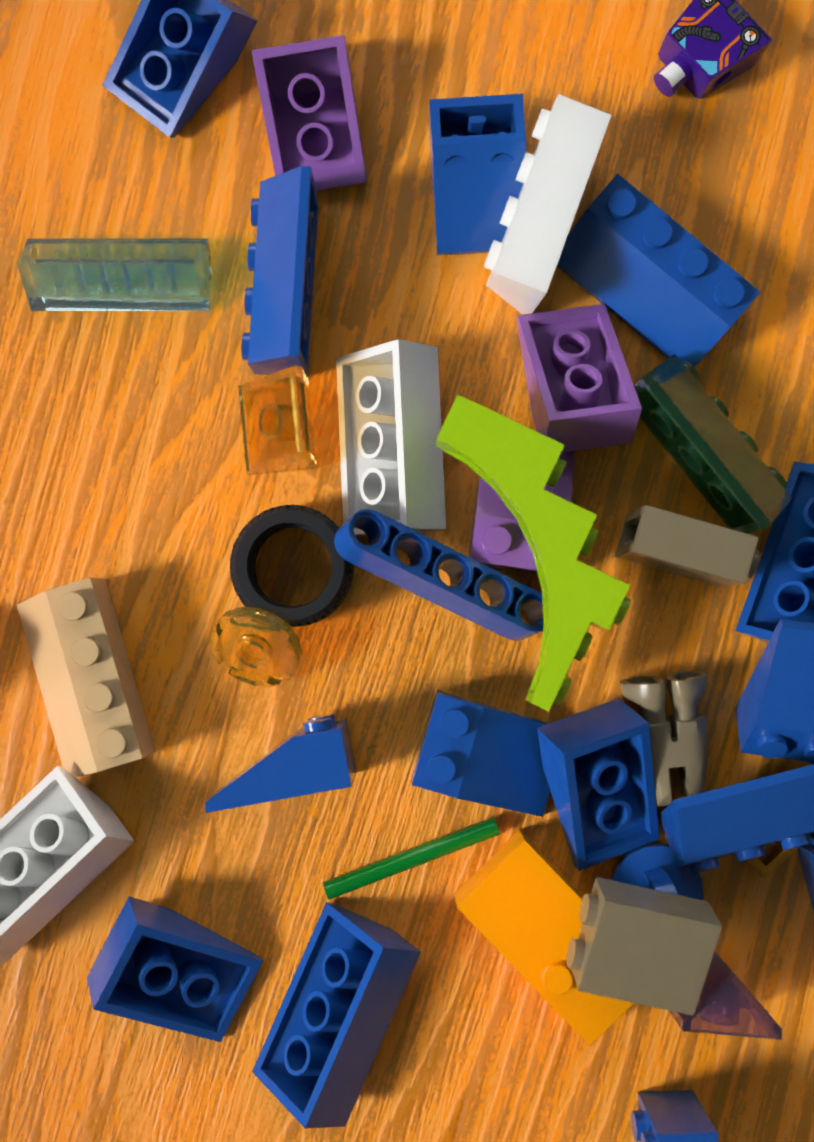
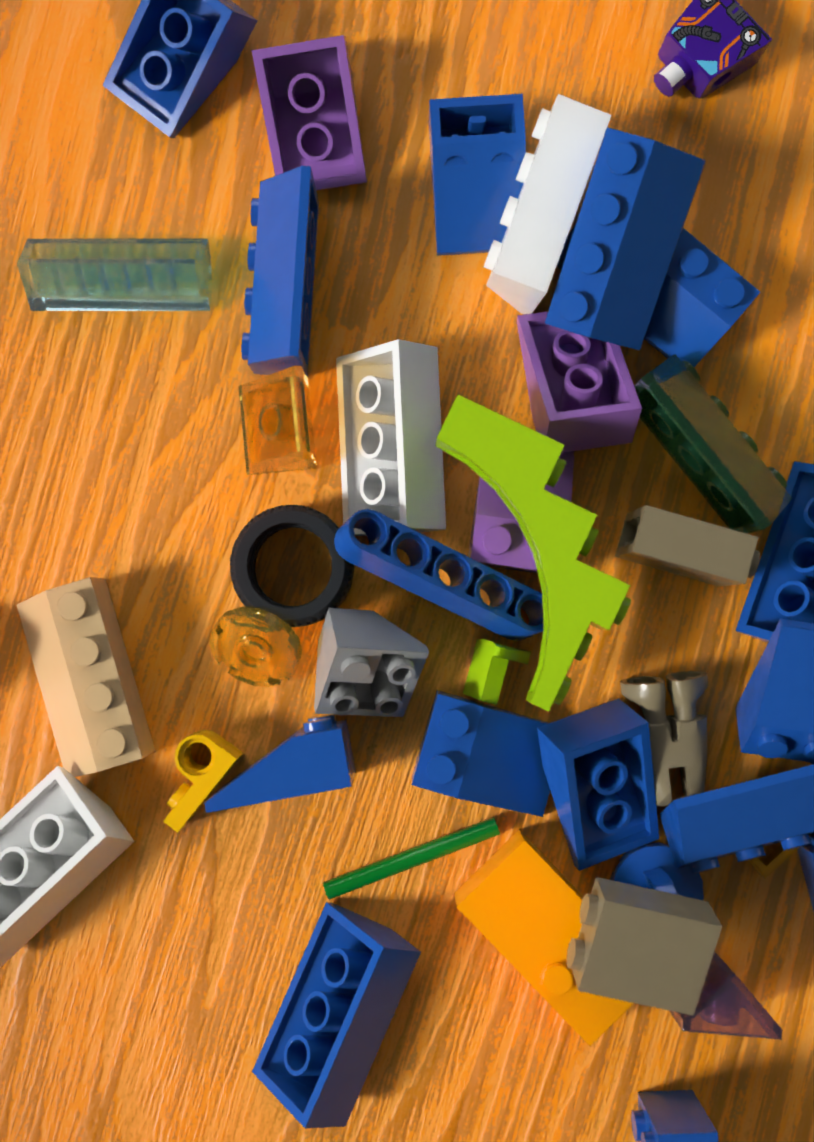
blue slope [87,896,263,1042] -> none
none -> yellow plate [163,730,244,833]
none -> light grey slope [314,608,429,717]
none -> lime tile [463,639,531,705]
none -> blue slope [545,127,706,350]

